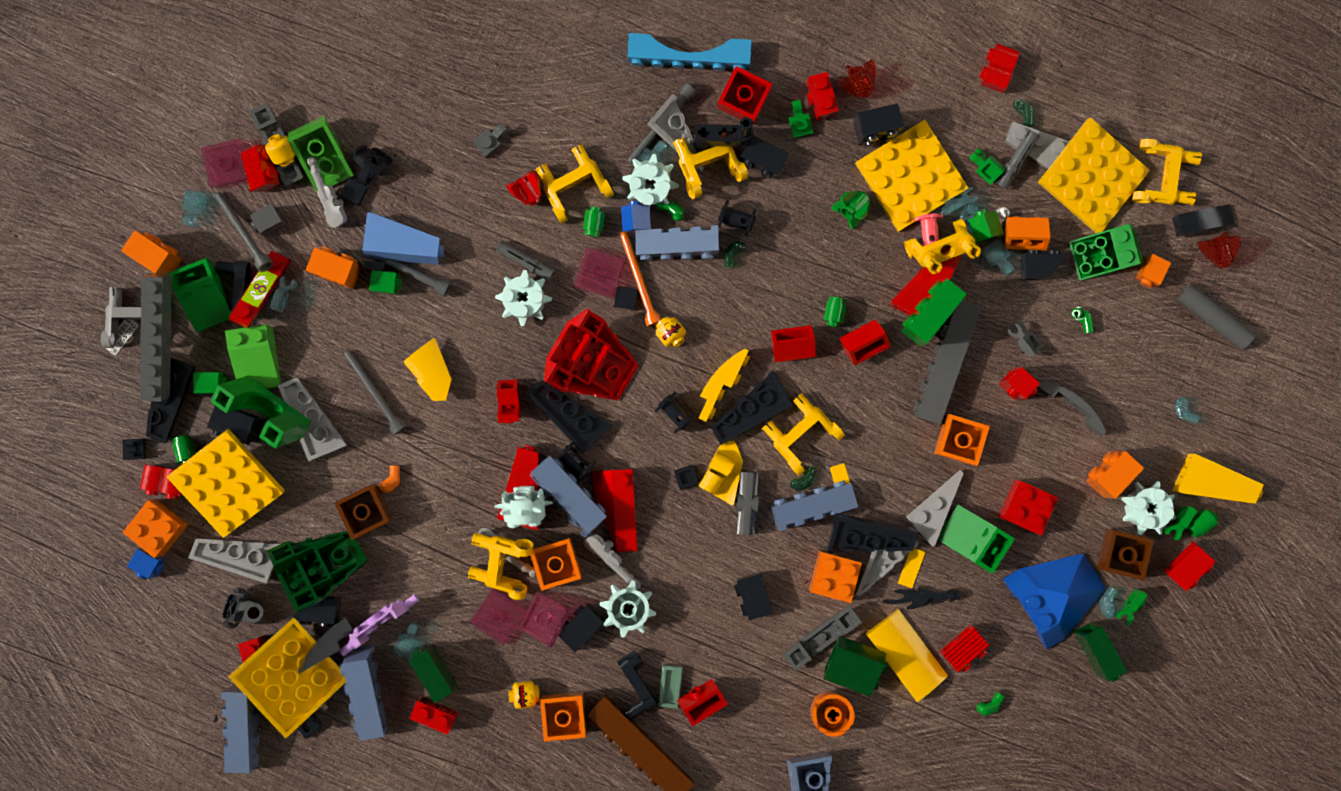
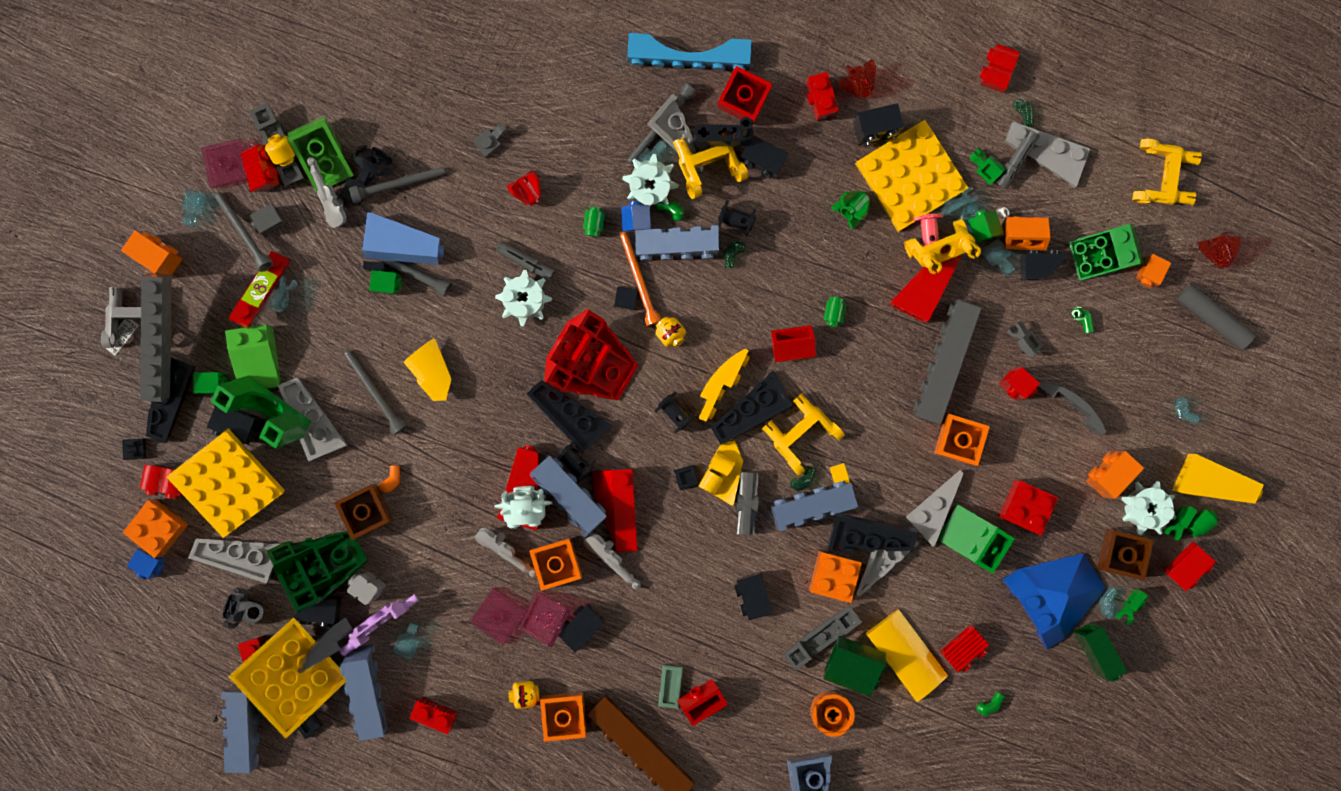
green slope [167,258,232,333] -> none
green brick [172,435,196,464] -> none
black beam [216,261,251,311] -> none
orange brick [306,246,362,290] -> none
dark green brick [408,644,459,703] -> none
yellow connector [468,532,533,600] -> none
red brick [496,379,521,424] -> none
yellow connector [536,144,614,224] -> none
clear pink plate [574,247,625,299] -> none
light aqua brick [600,580,656,638] -> none
black beam [617,650,658,721] -> none
green plate [788,100,813,139] -> none
red brick [839,319,891,366] -> none
black piece [883,587,960,610] -> none
yellow sticker [898,548,925,588] -> none
green brick [901,279,967,347] -> none
yellow plate [1038,118,1150,233] -> none
black slope [1172,204,1235,237] -> none
none -> light grey brick [347,572,386,605]
none -> dark grey piece [349,167,447,203]

